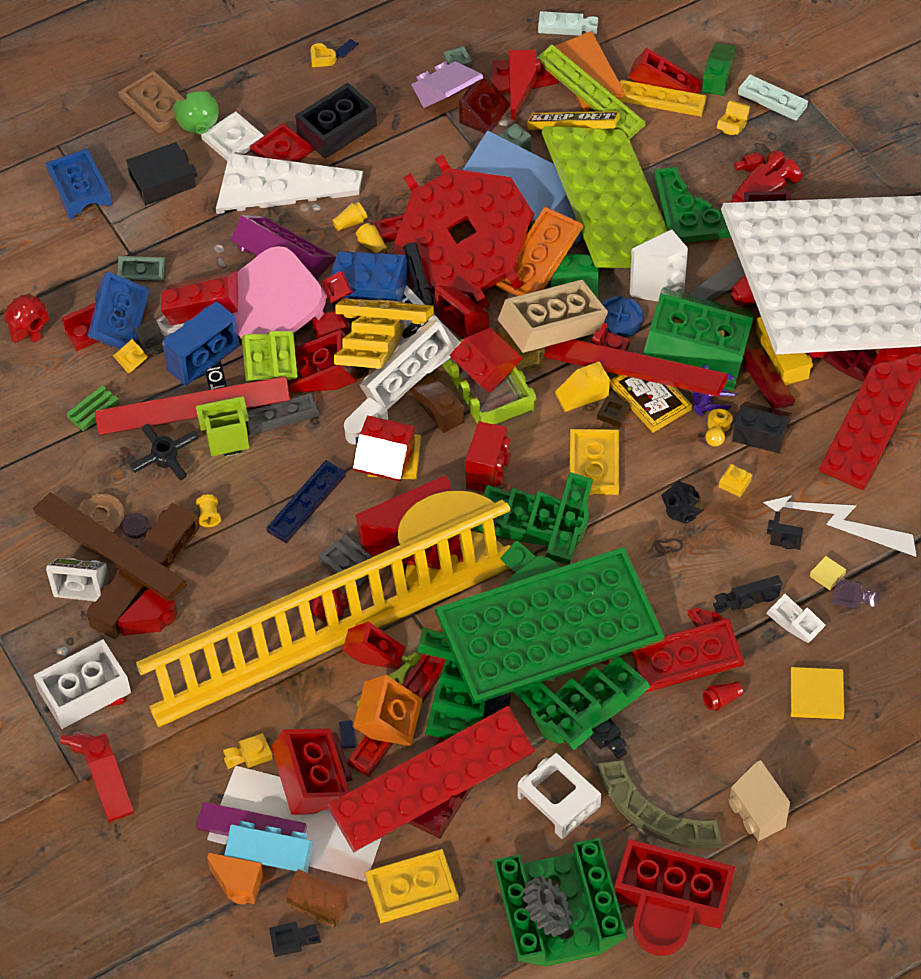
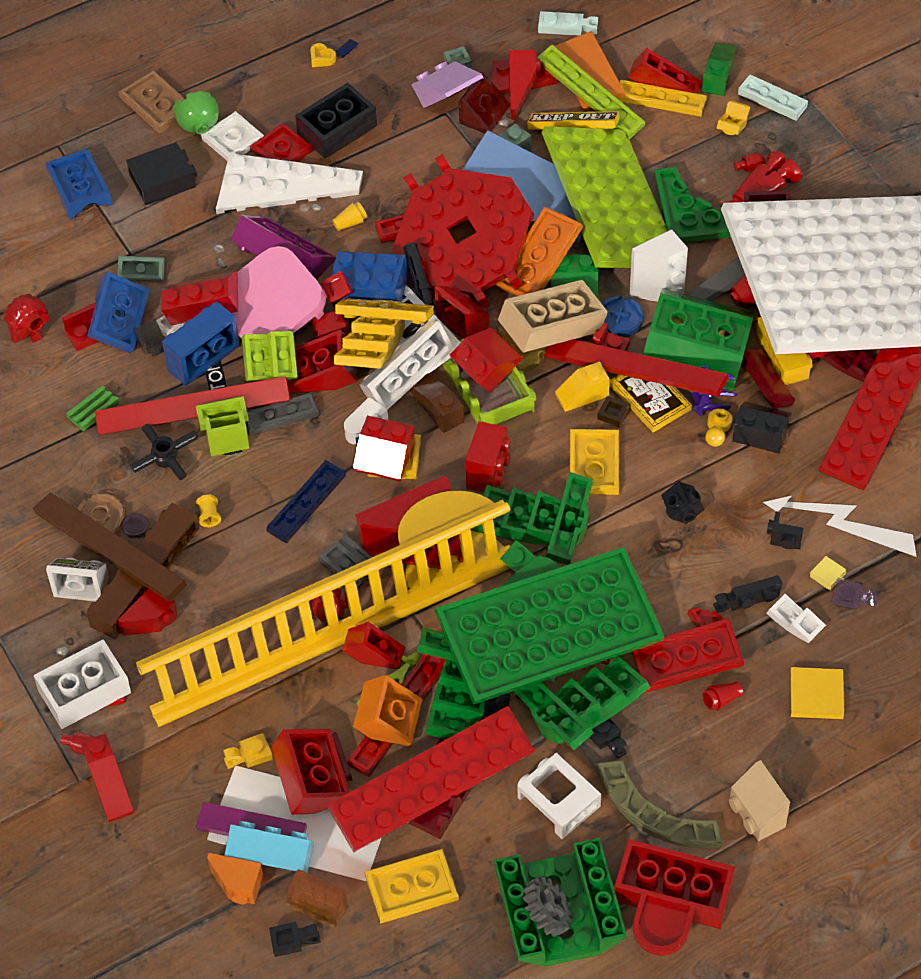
yellow tile [113,339,147,374] -> none
clear blue piece [339,720,356,748] -> none
yellow cone [356,223,388,254] -> none
yellow tile [719,464,753,497] -> none

